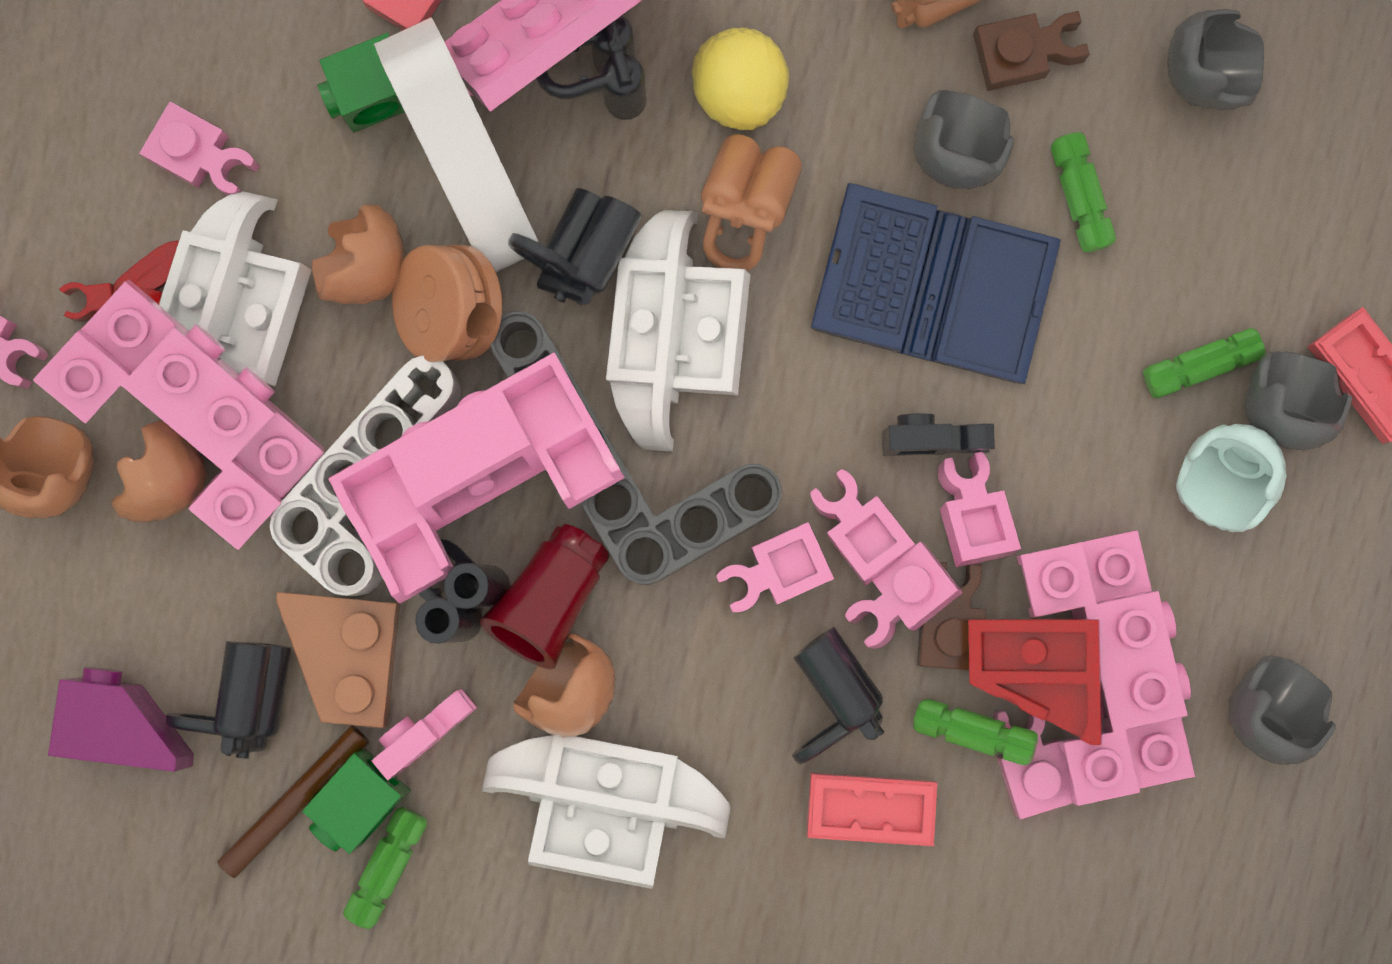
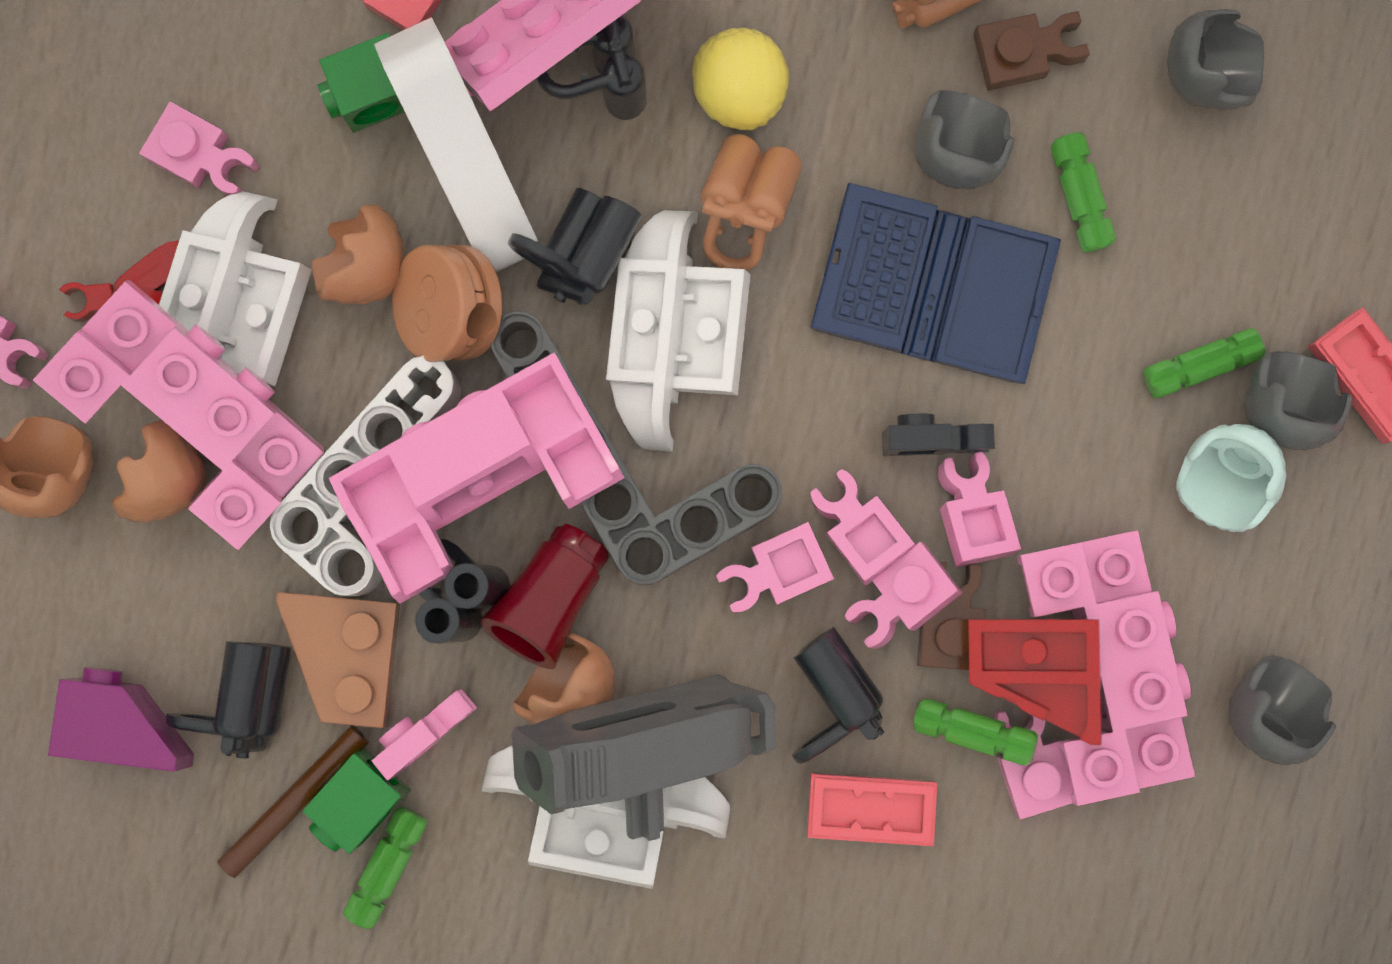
none -> dark grey piece [512,674,776,841]

